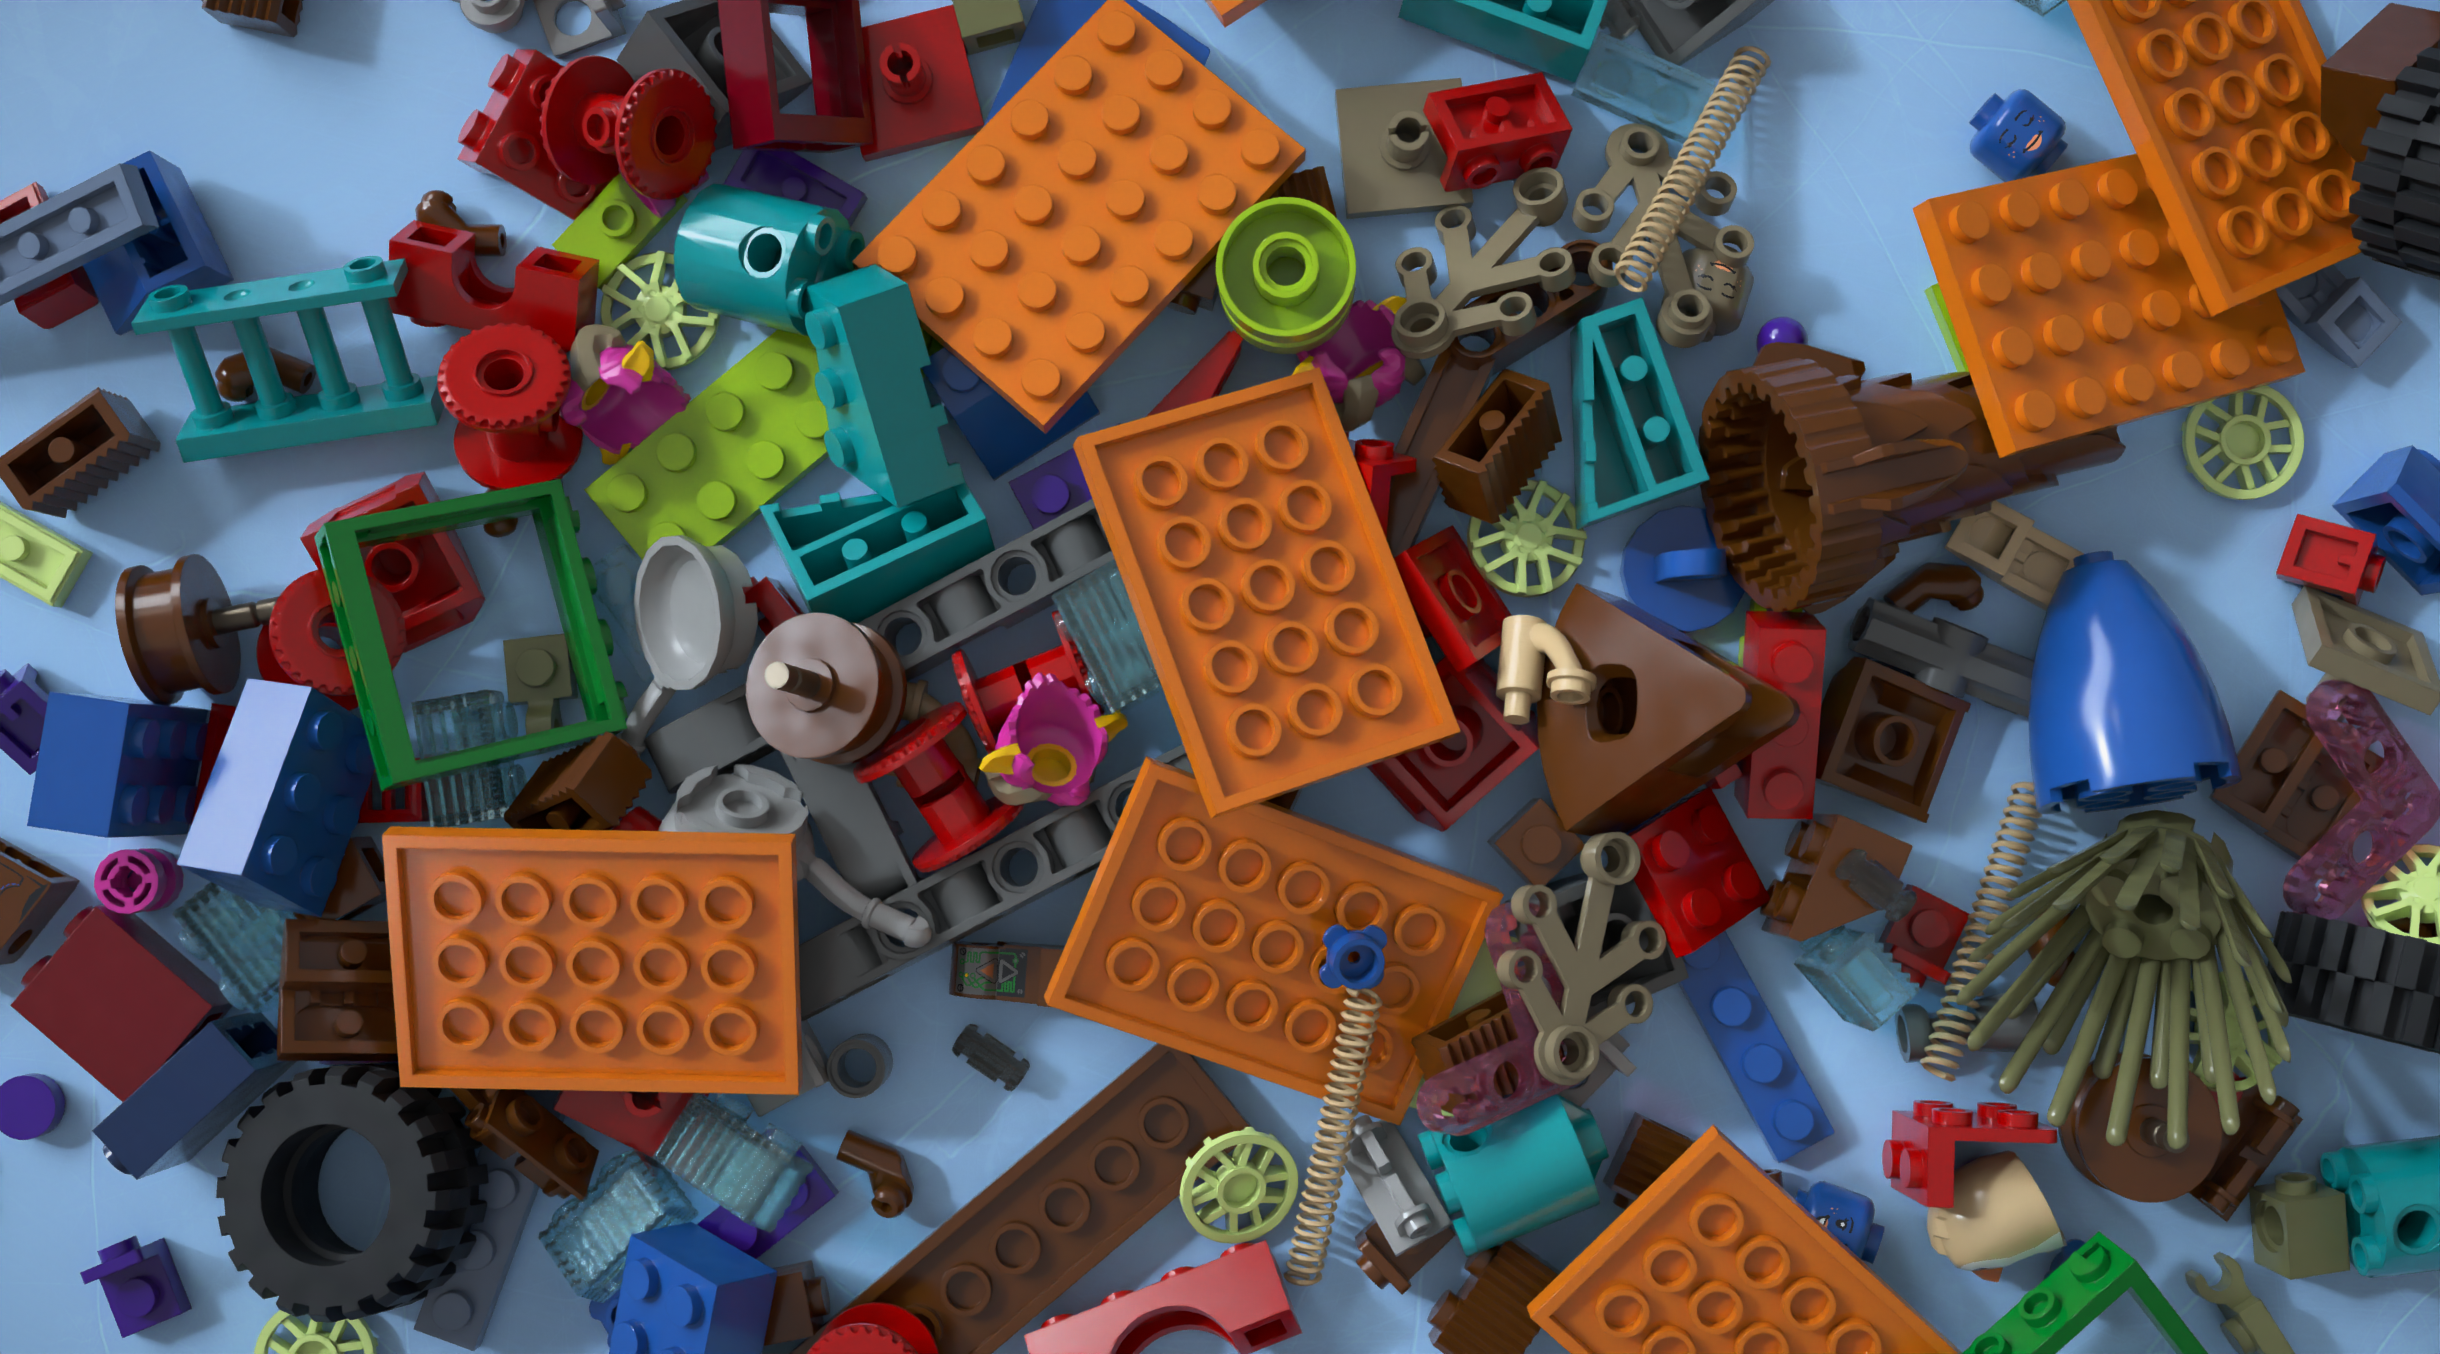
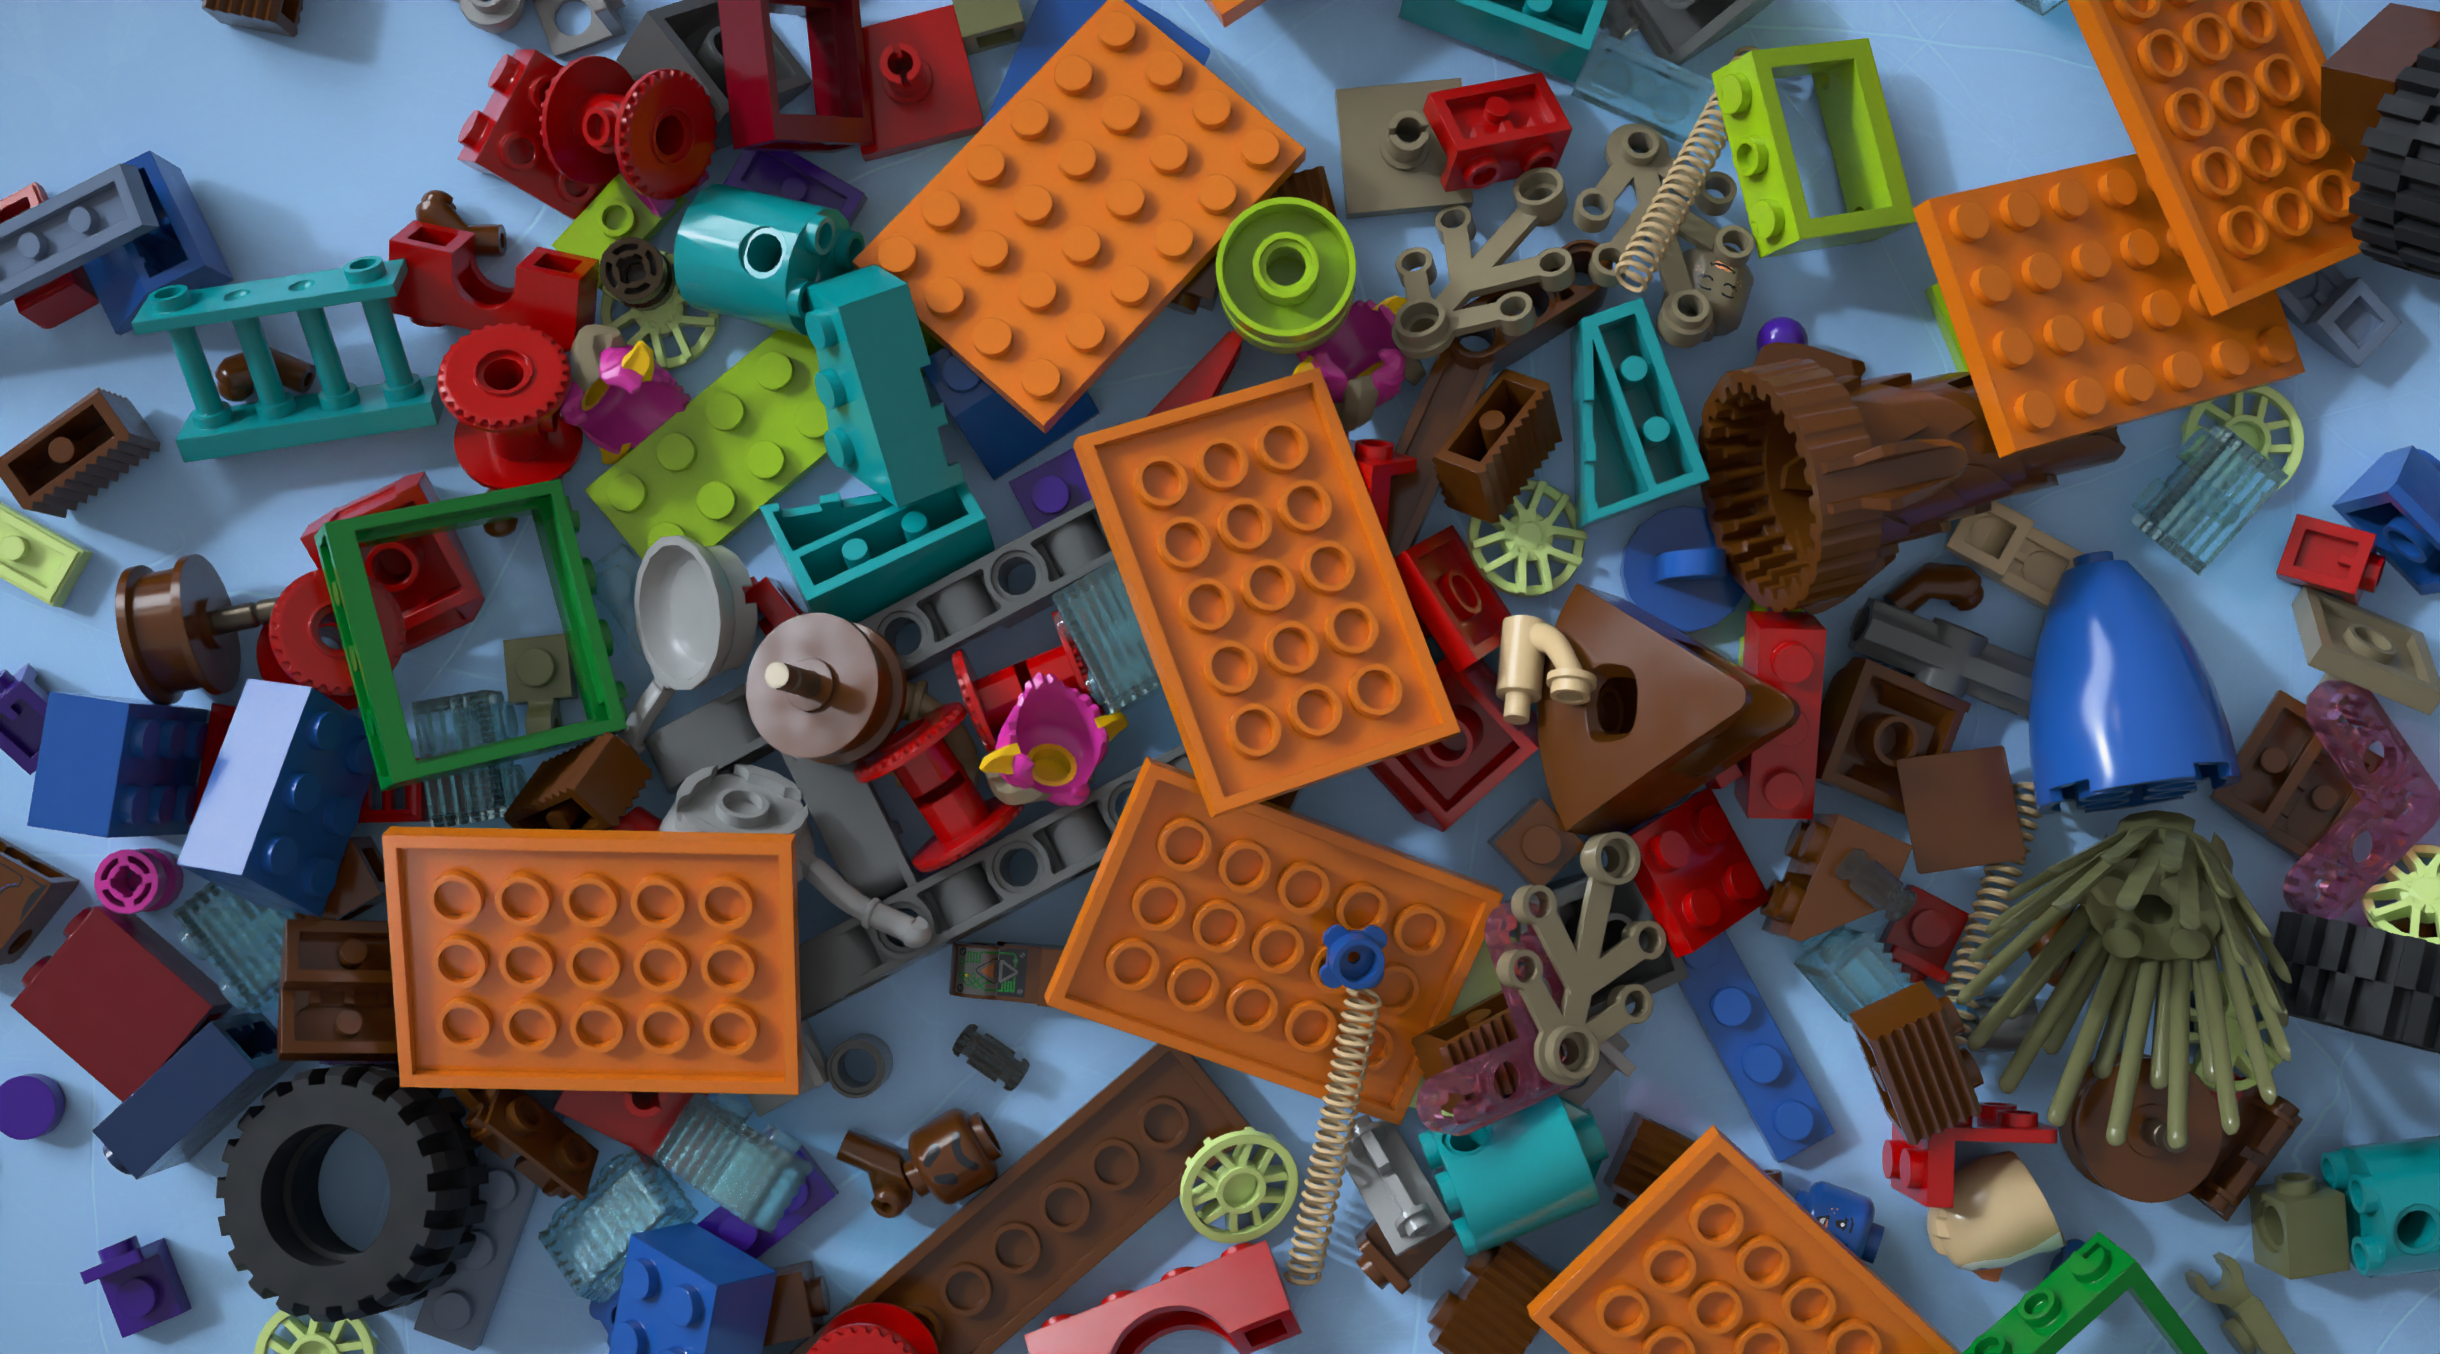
blue head [1969,89,2068,182] -> none
none -> dark brown wheel [599,237,676,311]
none -> reddish brown head [903,1108,1003,1205]
none -> lime window [1711,38,1917,259]
none -> reddish brown brick [1848,980,1984,1145]
none -> reddish brown sticker [1896,746,2026,874]
none -> clear light blue brick [2130,423,2289,576]

